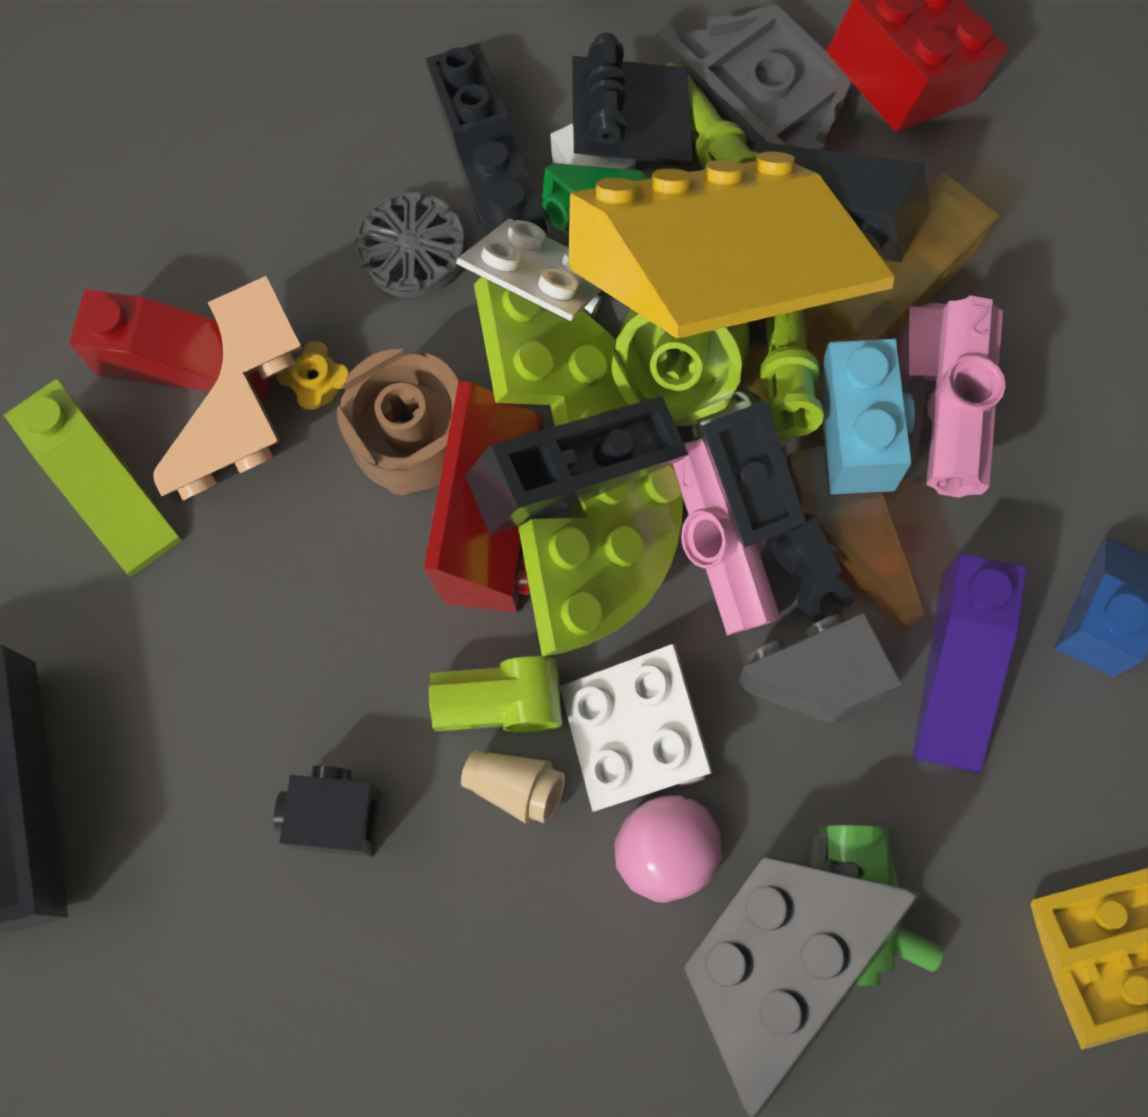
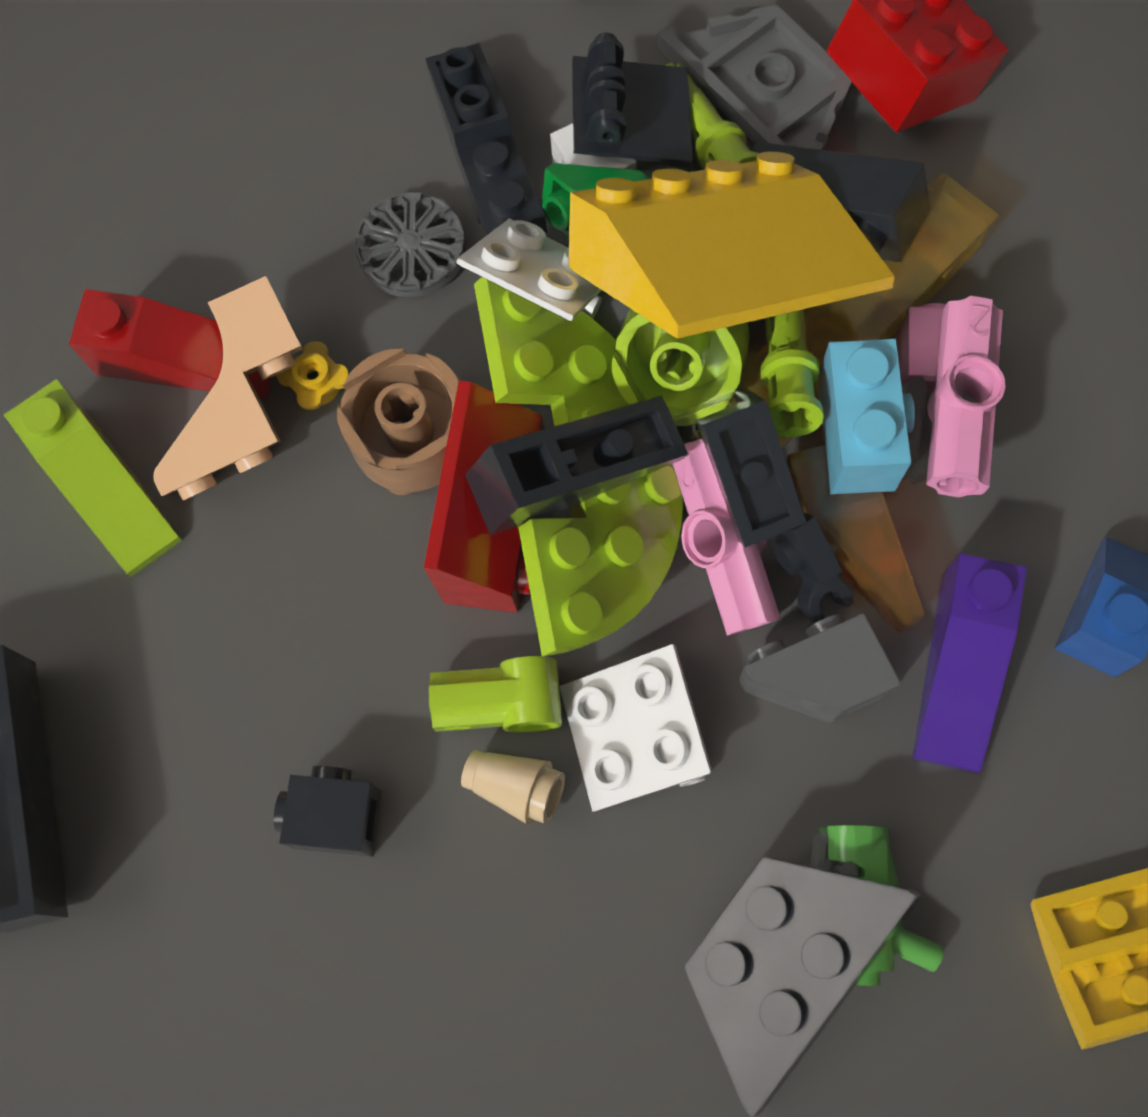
bright pink hair [614,795,723,903] -> none

